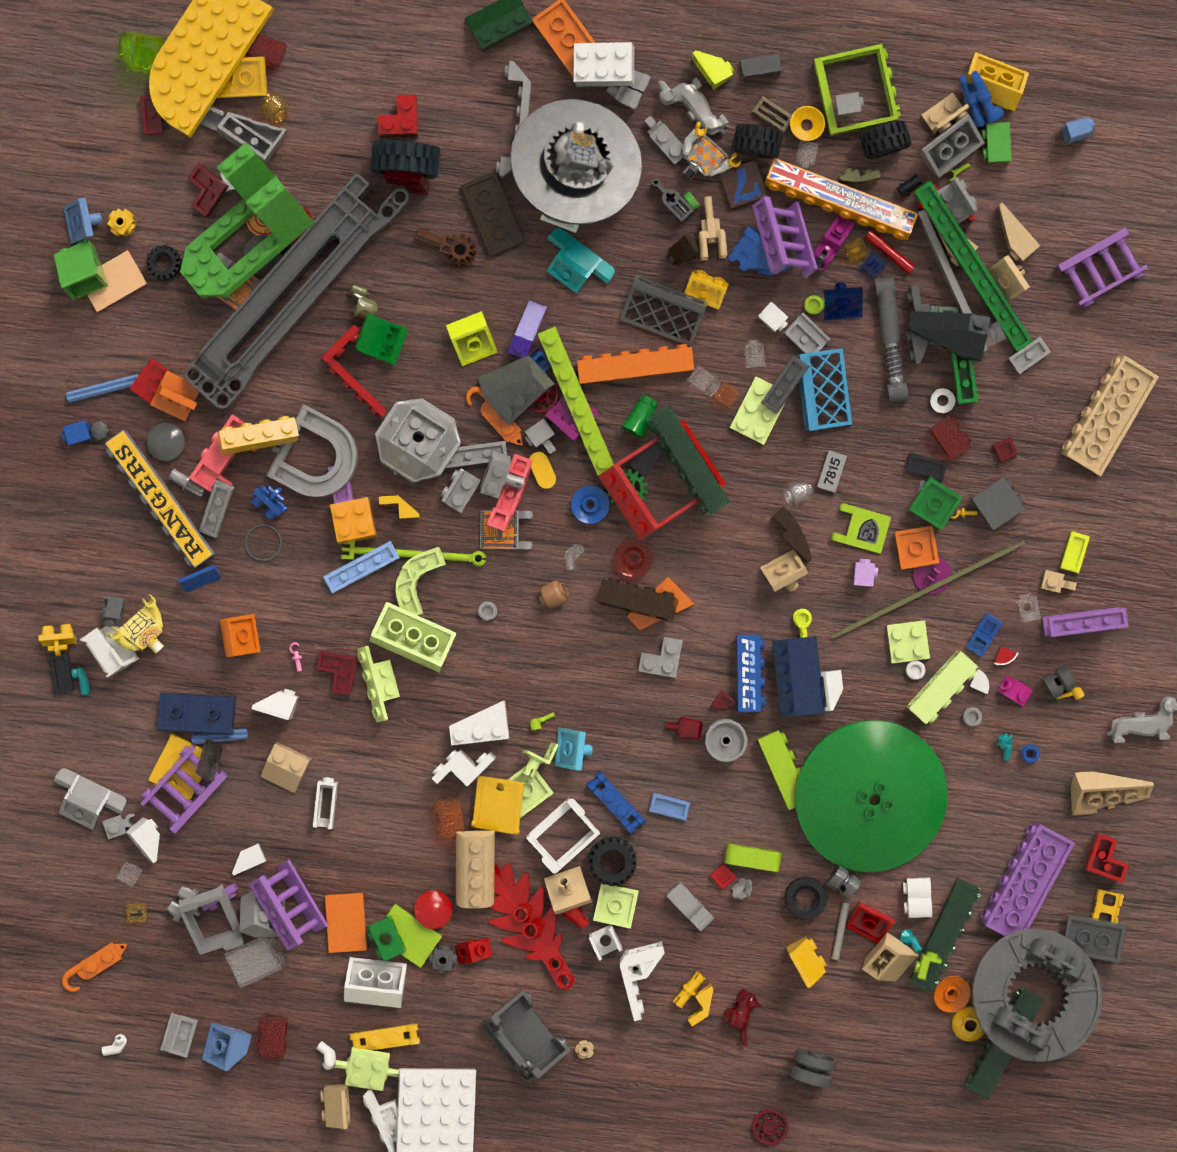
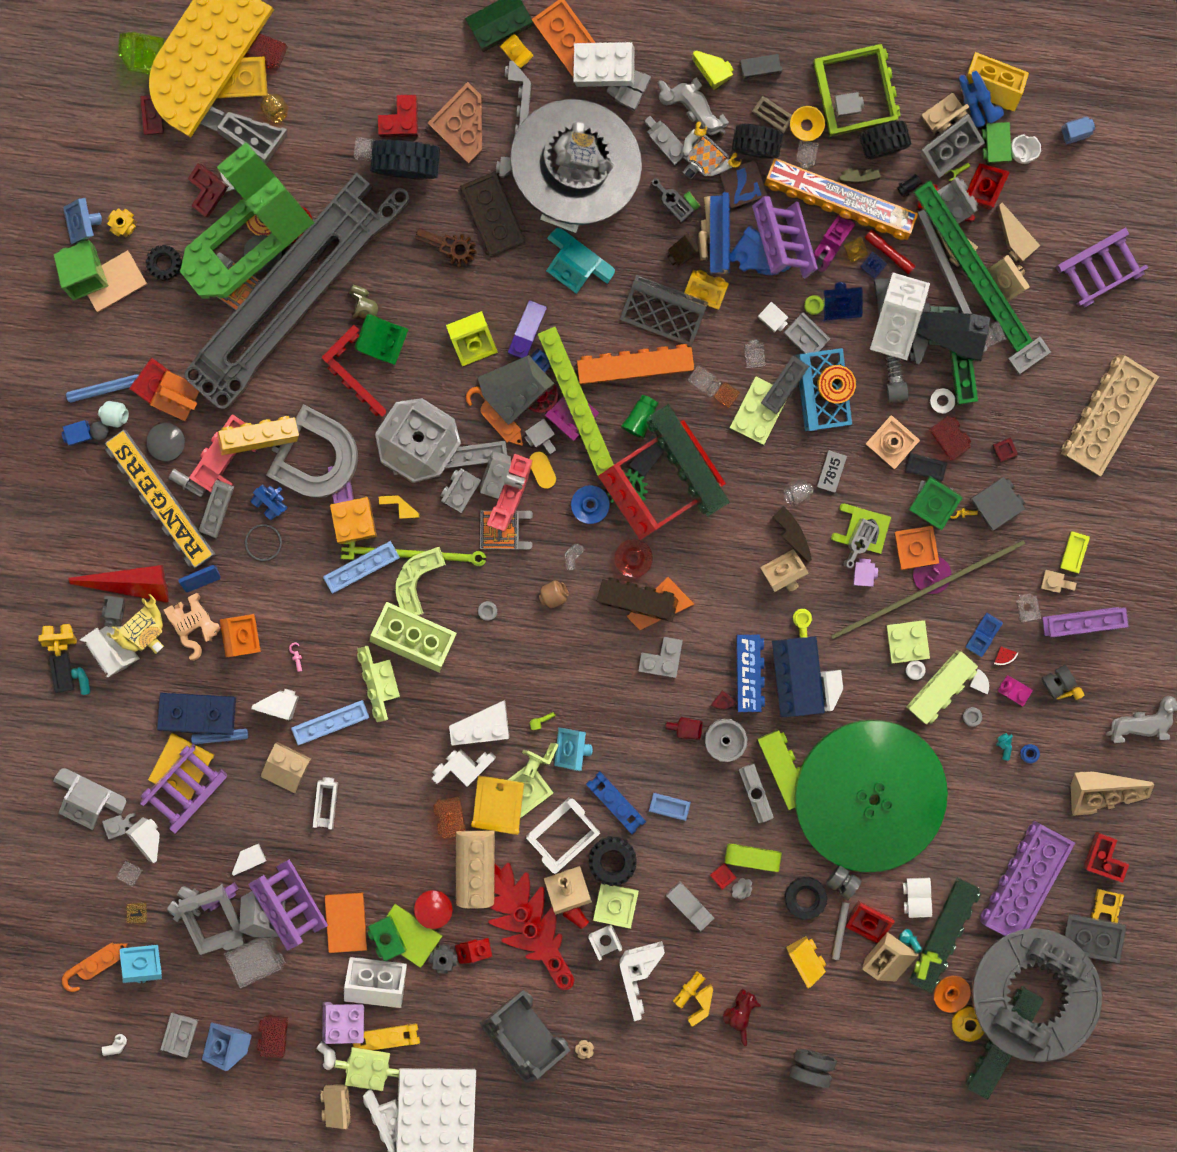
clear smoke plate [196,739,223,782] -> none
dark red plate [316,651,357,695] -> none
dark red plate [383,170,429,195] -> none
dark red wheel [752,1109,788,1145] -> none
none -> red wedge [69,565,169,602]
none -> light aqua head [98,401,129,427]
none -> medium azure tile [119,945,162,983]
none -> light nougat animal [164,593,221,660]
none -> light blue tile [291,700,370,745]
none -> lavender bracket [322,1002,364,1044]
none -> clear brick [354,137,375,161]
none -> nougat plate [428,82,482,164]
none -> yellow bracket [500,34,533,68]
none -> blue fence [710,192,730,274]
none -> light grey piece [739,763,774,823]
none -> light orange tile [817,365,856,403]
none -> light grey piece [844,518,879,568]
none -> light nougat plate [866,415,920,469]
none -> white bracket [870,273,930,360]
none -> red slope [967,163,1010,211]
none -> white hair [1011,134,1041,164]

